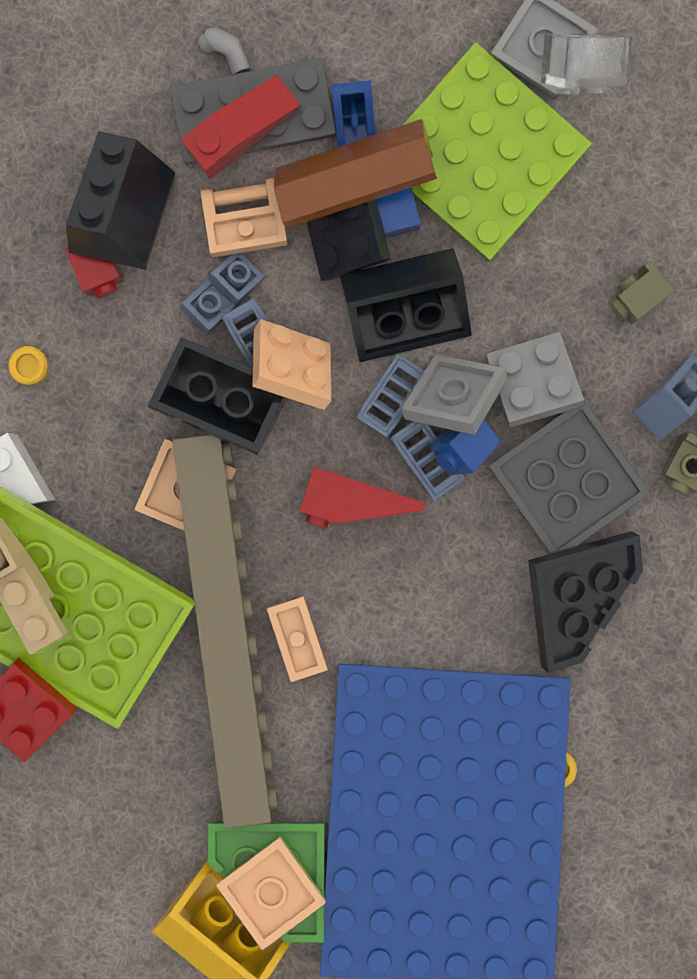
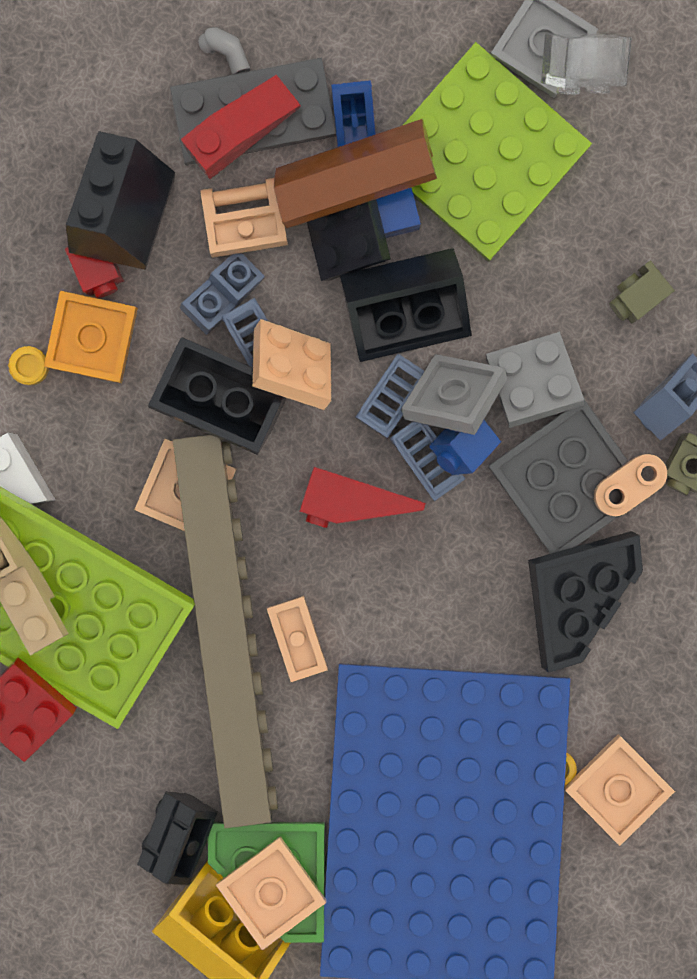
none -> light orange plate [44,291,138,384]
none -> black brick [137,791,218,885]
none -> light nougat plate [564,734,675,846]
none -> light nougat plate [594,454,667,516]

